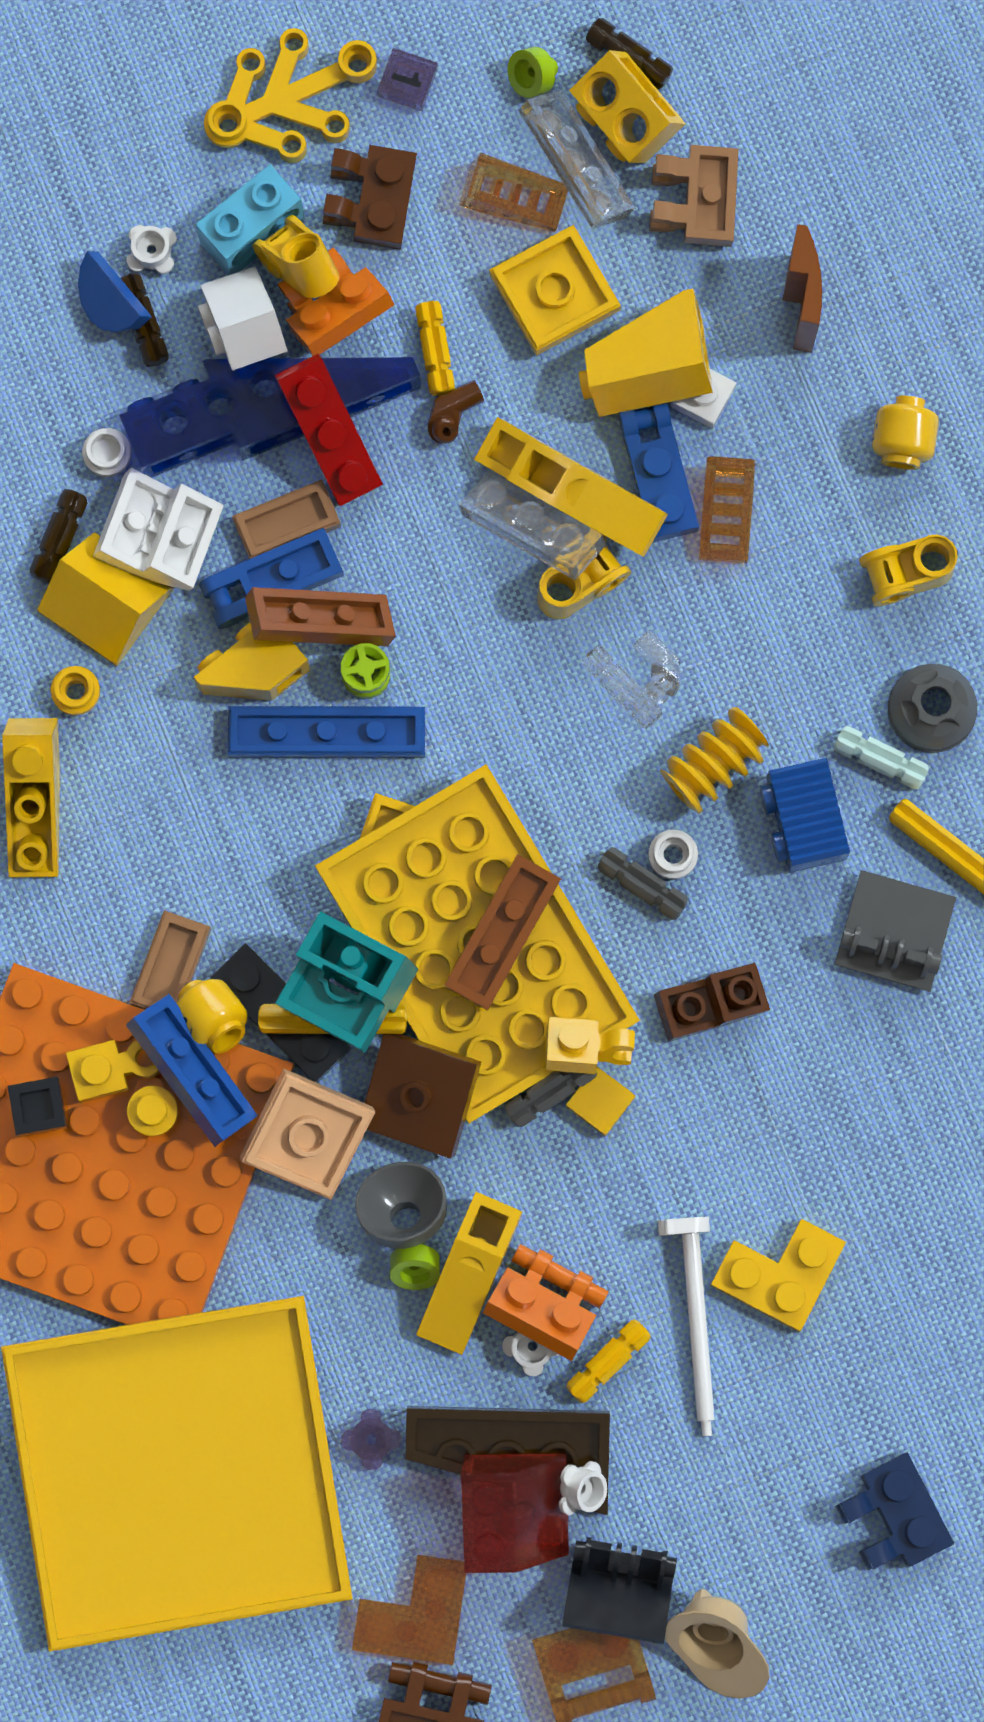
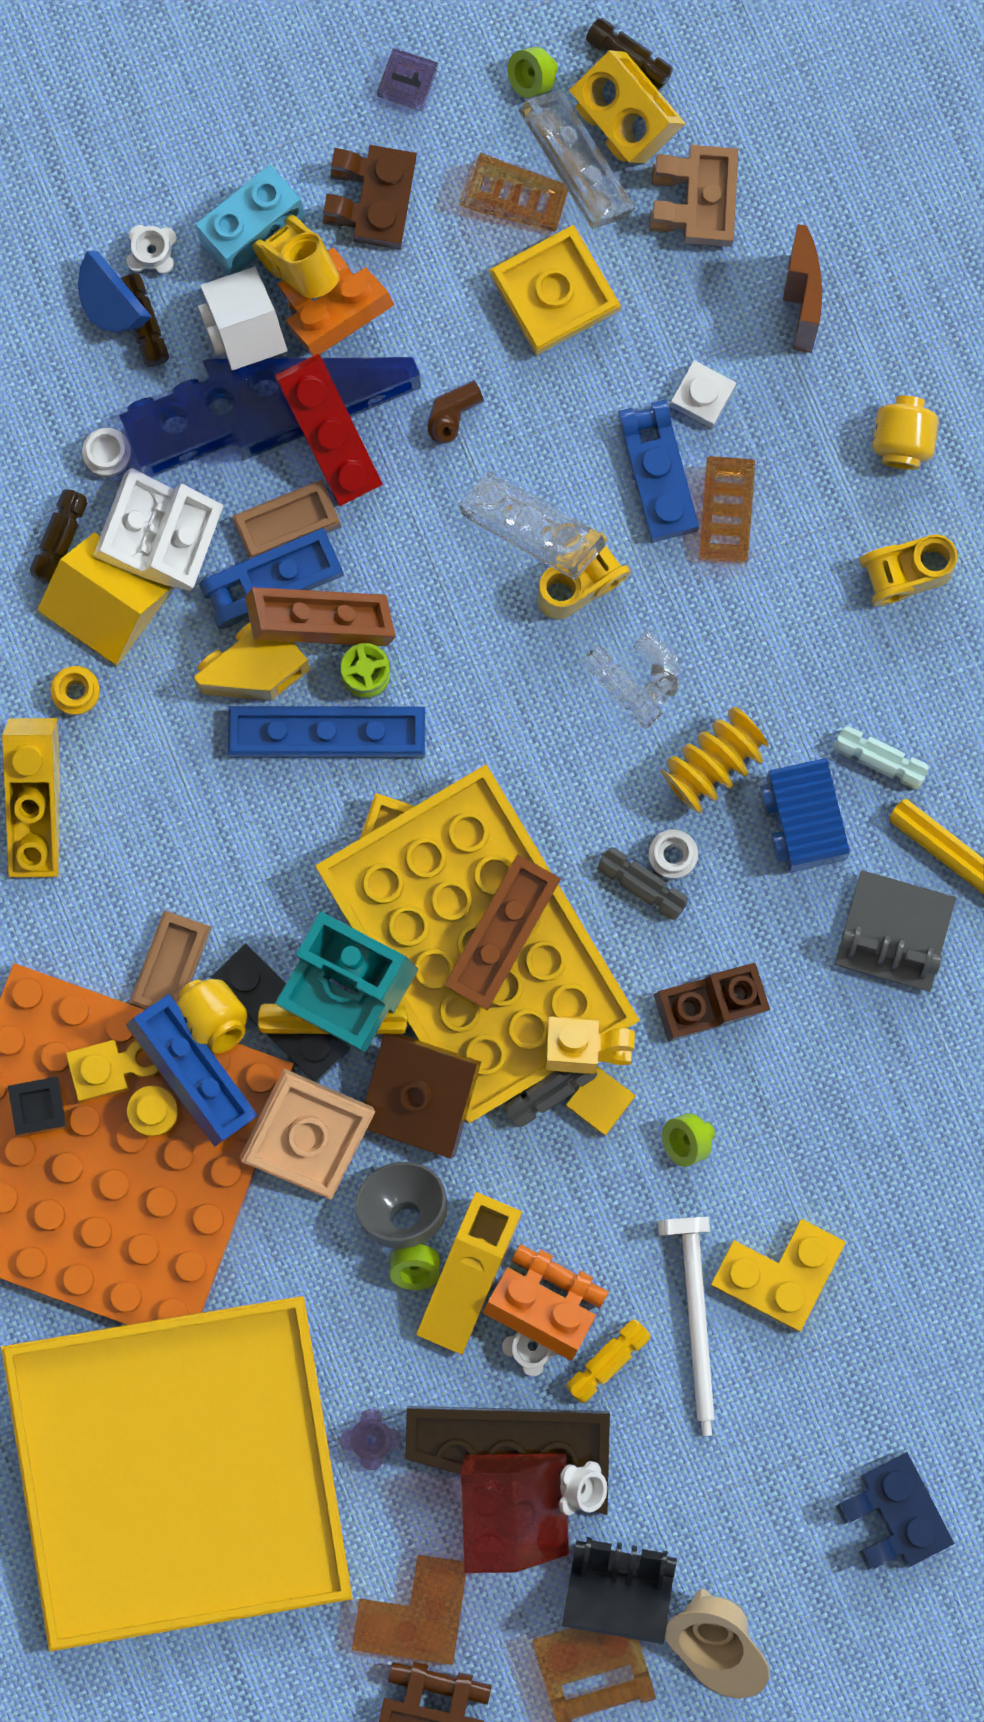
yellow plant [204,28,377,163] -> none
yellow axle [415,301,455,396] -> none
yellow slope [474,417,668,557] -> none
yellow slope [579,288,713,417] -> none
dark grey piece [888,664,977,753] -> none
none -> lime tile [662,1113,715,1167]

